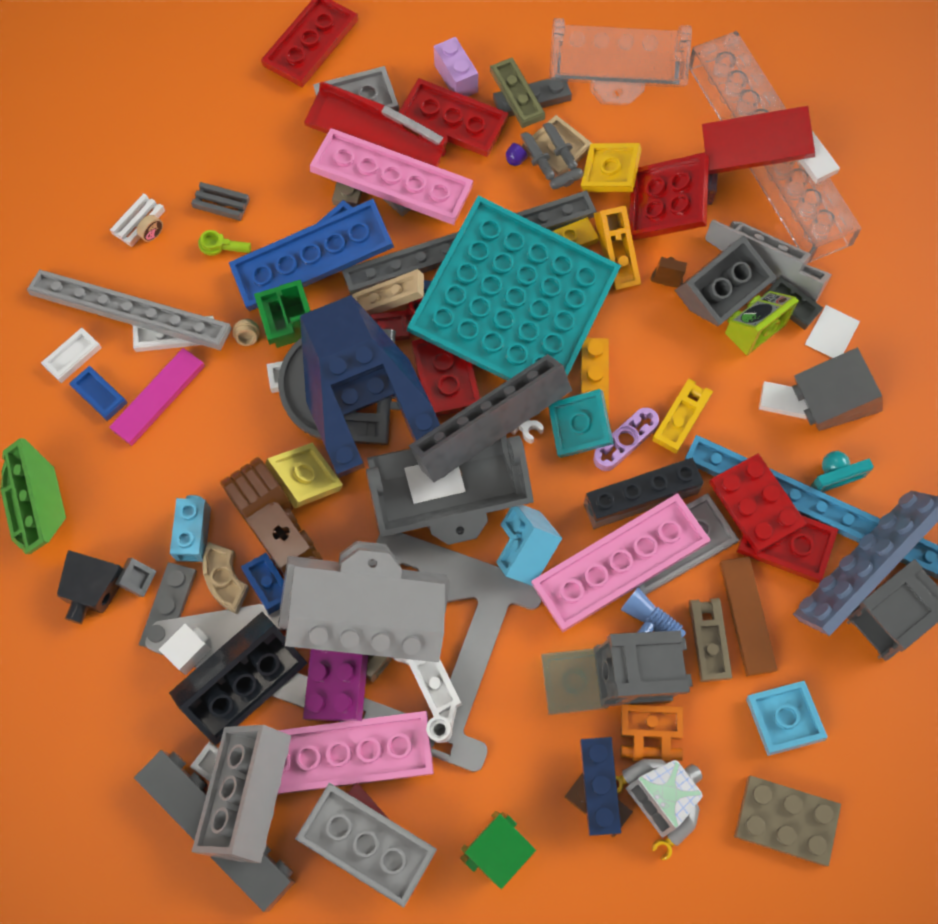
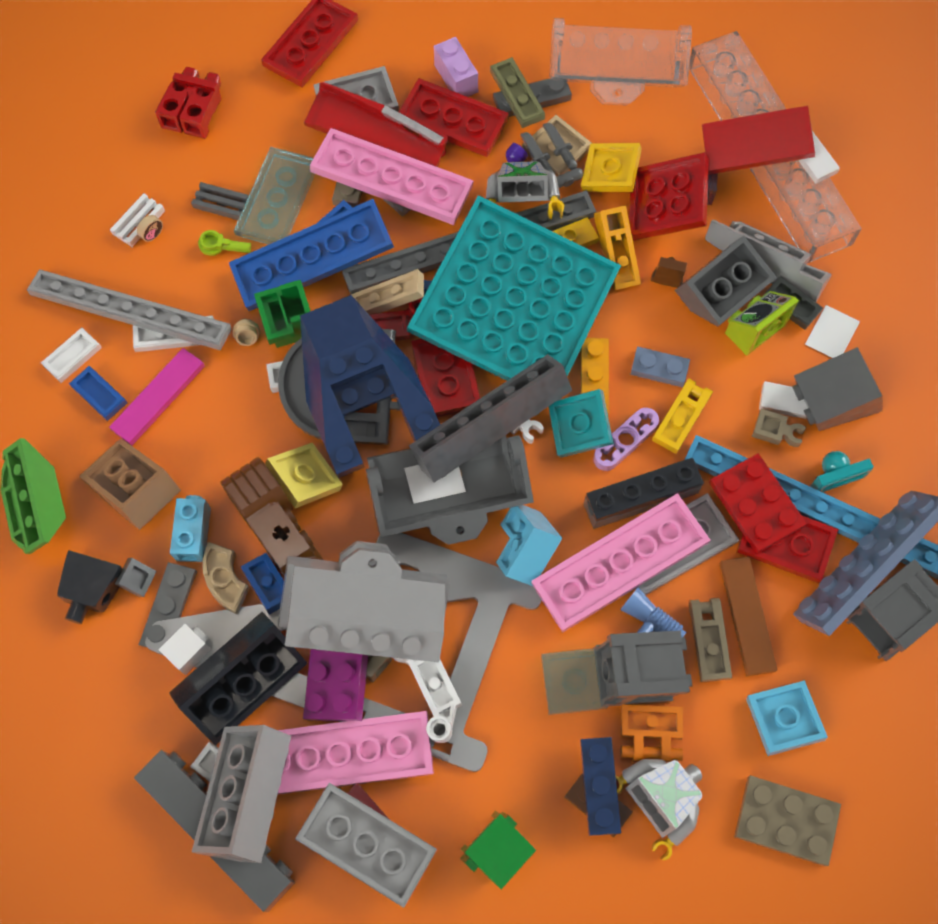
none -> medium nougat slope [80,438,181,530]
none -> red hips [155,66,222,139]
none -> clear light blue tile [234,146,315,244]
none -> light grey torso [486,161,564,219]
none -> sand blue plate [630,346,690,387]
none -> dark tan plate [752,408,806,447]

